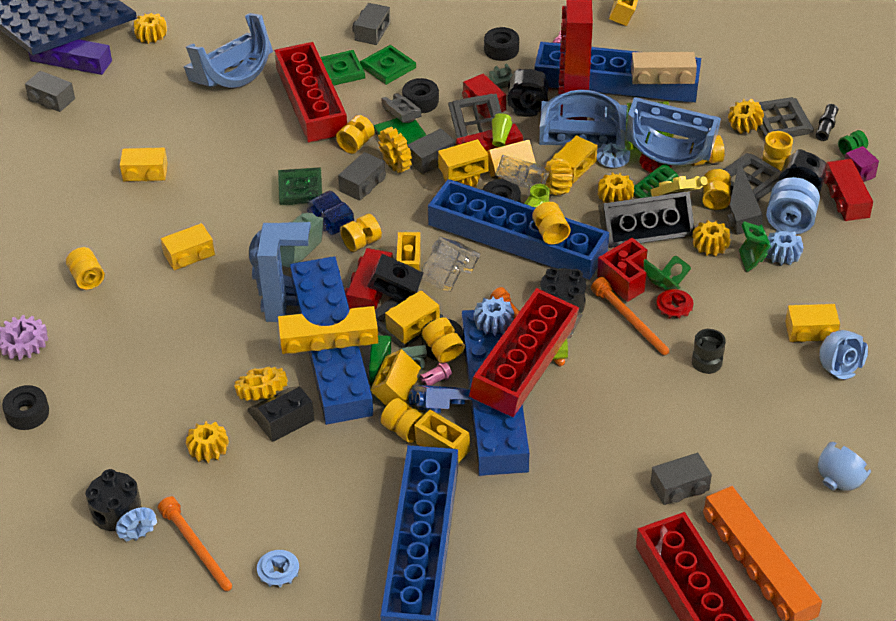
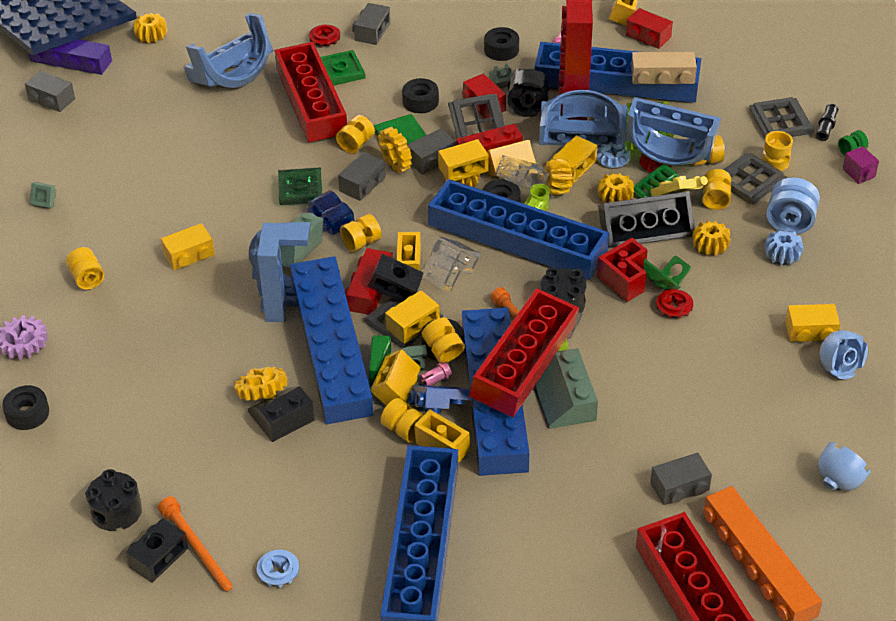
light blue gear [116,507,157,542] -> none
yellow brick [120,148,168,181] -> none
yellow gear [186,421,229,464] -> none
yellow arch [278,306,378,354] -> none
green tile [360,45,416,85] -> none
dark grey hinge [381,93,422,123] -> none
light blue gear [474,296,514,336] -> none
lime cone [492,113,513,147] -> none
yellow wheel [532,202,571,245] -> none
orange piece [591,277,669,355] -> none
pearl dark grey wheel [692,328,726,374] -> none
dark grey slope [727,166,763,235] -> none
yellow gear [728,98,764,134] -> none
green piece [739,222,771,272] -> none
black brick [778,149,826,194] -> none
red brick [824,159,874,221] -> none
none -> sand green tile [30,182,56,208]
none -> black brick [126,518,188,583]
none -> red gear [309,24,340,47]
none -> sand green slope [535,348,598,429]
none -> red brick [626,8,673,49]

